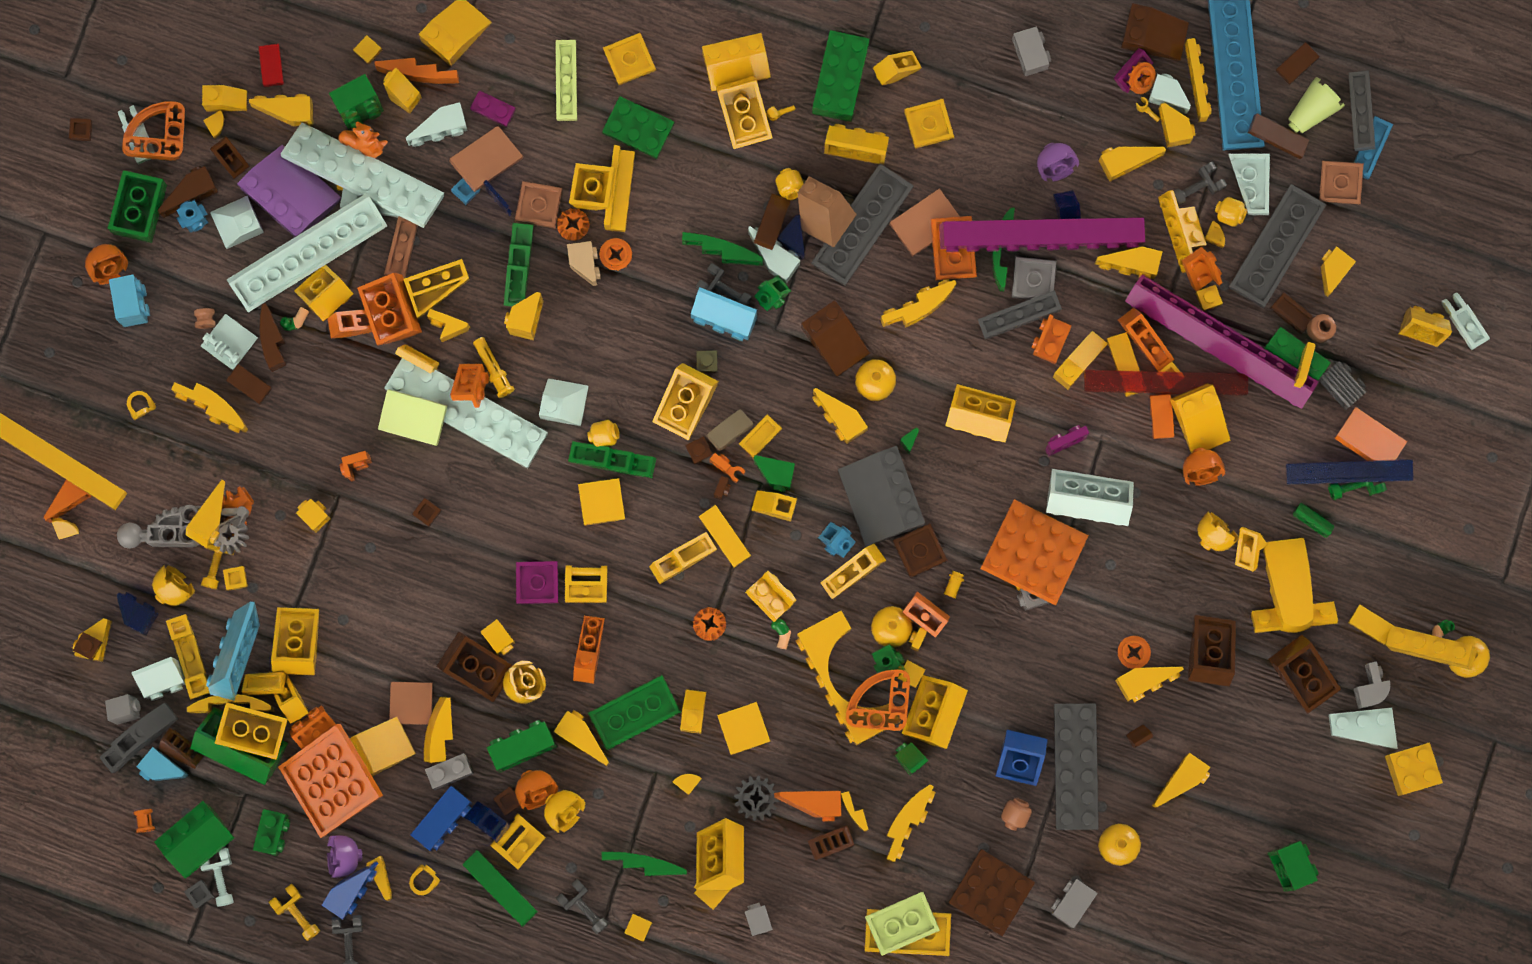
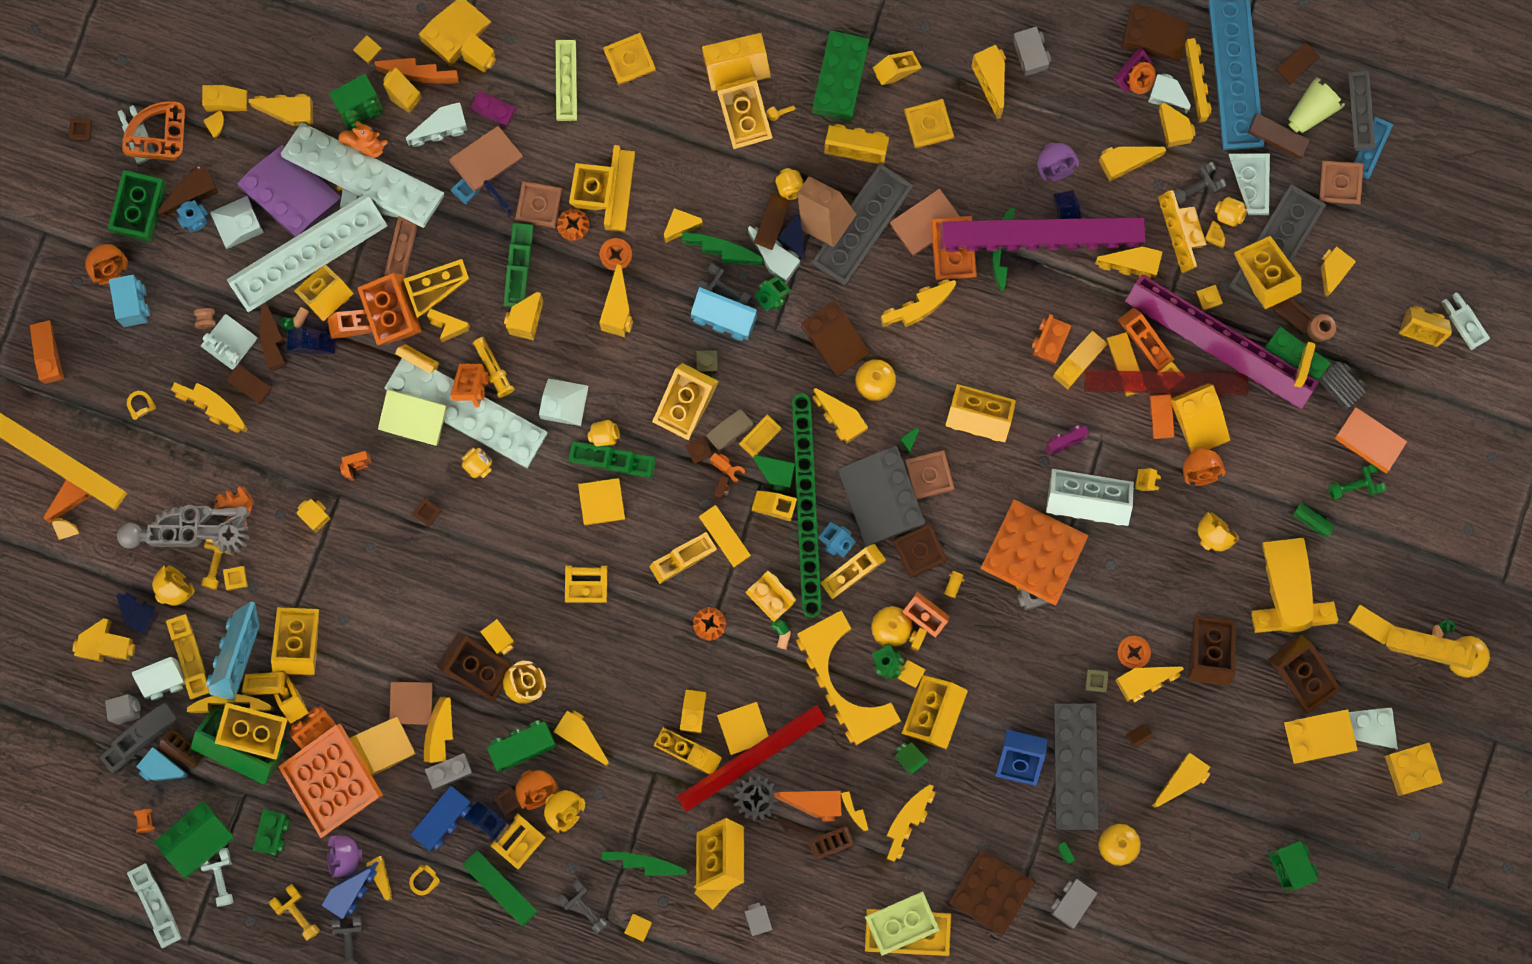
reddish brown plate [73,632,103,661] -> none
dark grey plate [184,879,214,909] -> none
yellow slope [185,480,225,548] -> none
reddish brown slope [210,136,250,179] -> none
red tile [259,44,284,87] -> none
magenta plate [516,561,559,604] -> none
tan slope [567,241,600,286] -> none
orange slope [573,615,605,684] -> none
green tile [588,675,681,750] -> none
green plate [602,96,675,159] -> none
yellow tile [673,774,702,795] -> none
orange beam [845,670,910,731] -> none
dark grey plate [978,290,1062,340] -> none
nougat head [1001,798,1032,831] -> none
light grey tile [1012,257,1057,300] -> none
yellow hand [1136,97,1161,122] -> none
orange bracket [1182,247,1223,291] -> none
yellow slope [1235,527,1267,572] -> none
clear blue tile [1286,459,1413,485] -> none
light grey brick [1354,661,1390,709] -> none
none -> orange slope [30,320,64,384]
none -> yellow slope [96,632,135,661]
none -> light aqua slope [127,863,181,949]
none -> clear blue slope [287,327,336,354]
none -> yellow slope [460,33,496,72]
none -> yellow head [461,447,492,478]
none -> yellow slope [599,264,633,337]
none -> yellow slope [653,727,722,775]
none -> yellow slope [664,208,703,243]
none -> red tile [677,705,826,812]
none -> green beam [792,393,821,619]
none -> nougat tile [904,450,955,500]
none -> yellow slope [971,45,1006,119]
none -> green tile [1056,842,1075,864]
none -> olive plate [1085,669,1108,693]
none -> yellow tile [1135,468,1161,491]
none -> yellow slope [1234,236,1301,309]
none -> yellow slope [1284,709,1358,764]

